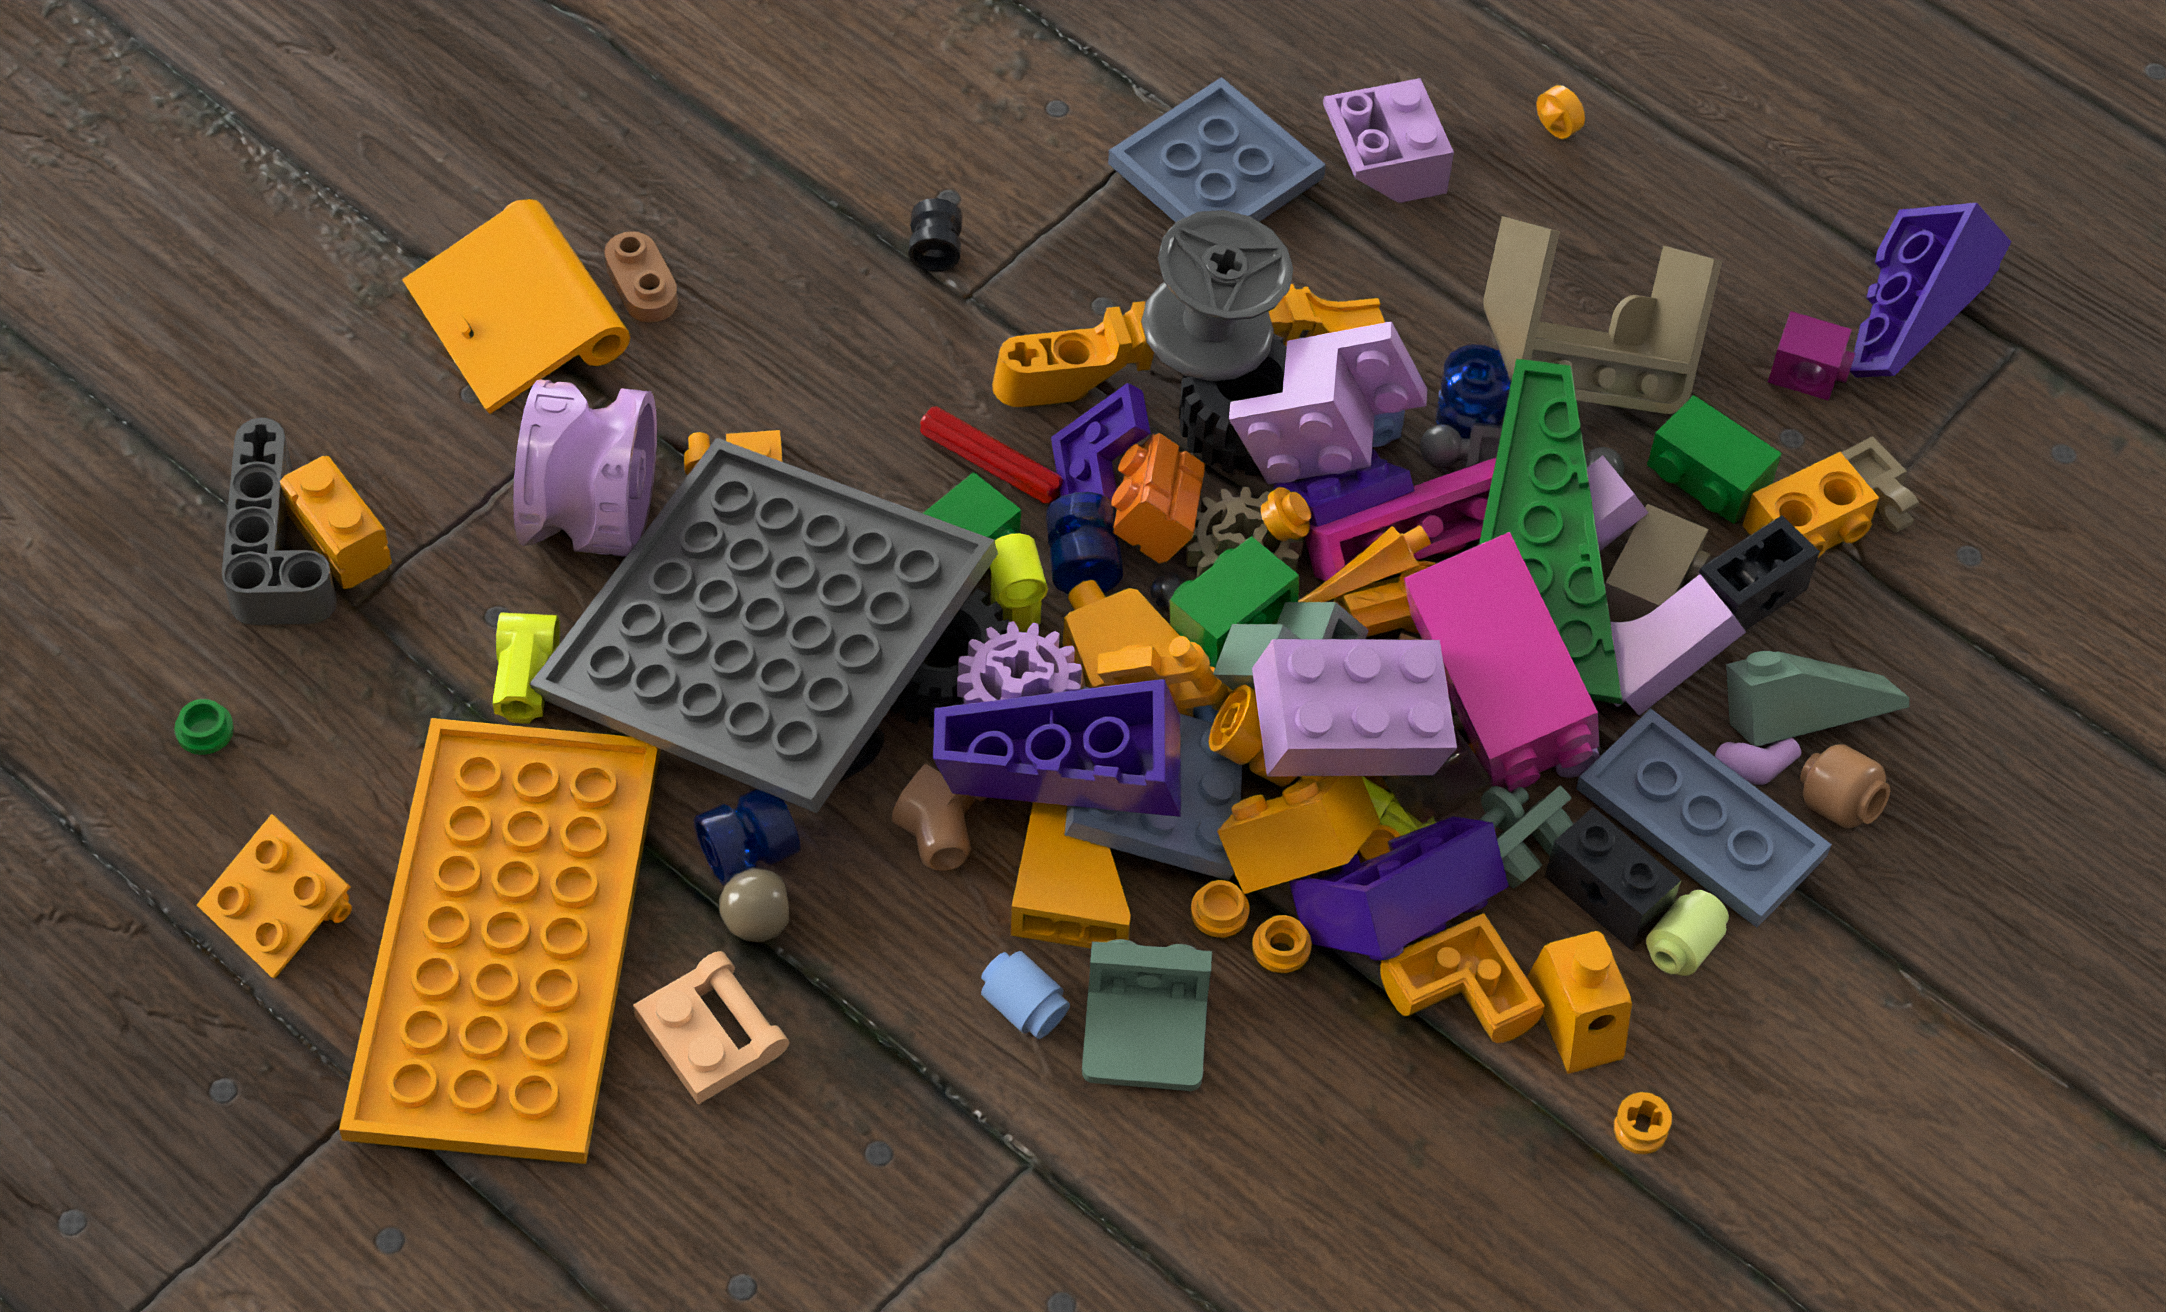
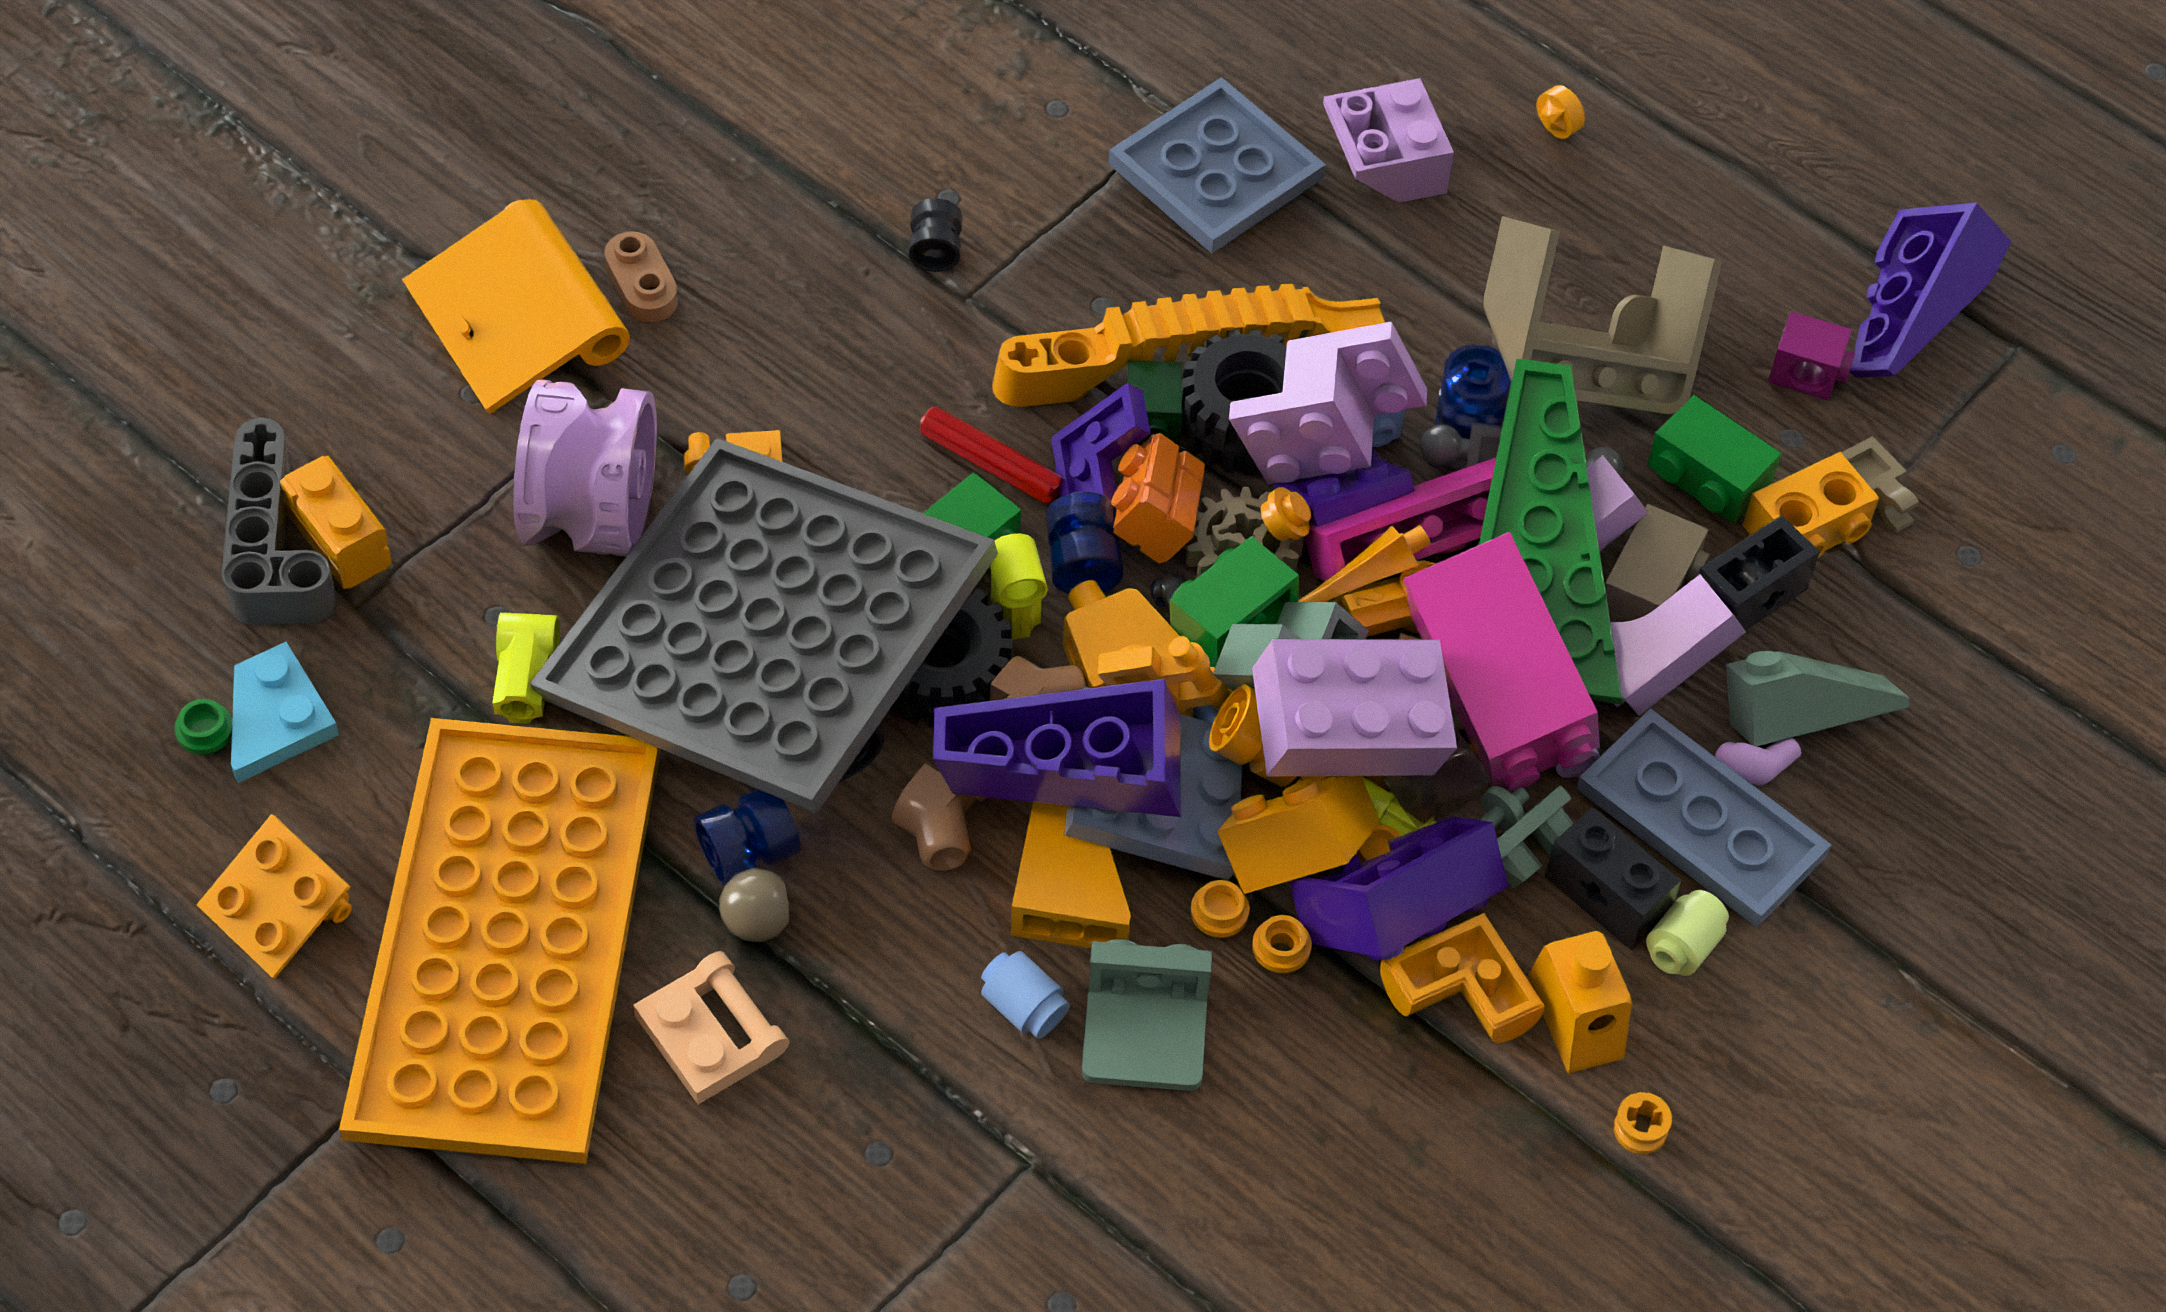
lavender gear [957,621,1082,704] -> none
dark grey piece [1141,210,1294,381] -> none
medium nougat head [1800,744,1890,829] -> none
none -> medium azure wing [231,642,339,783]
none -> dark green brick [1127,360,1182,446]

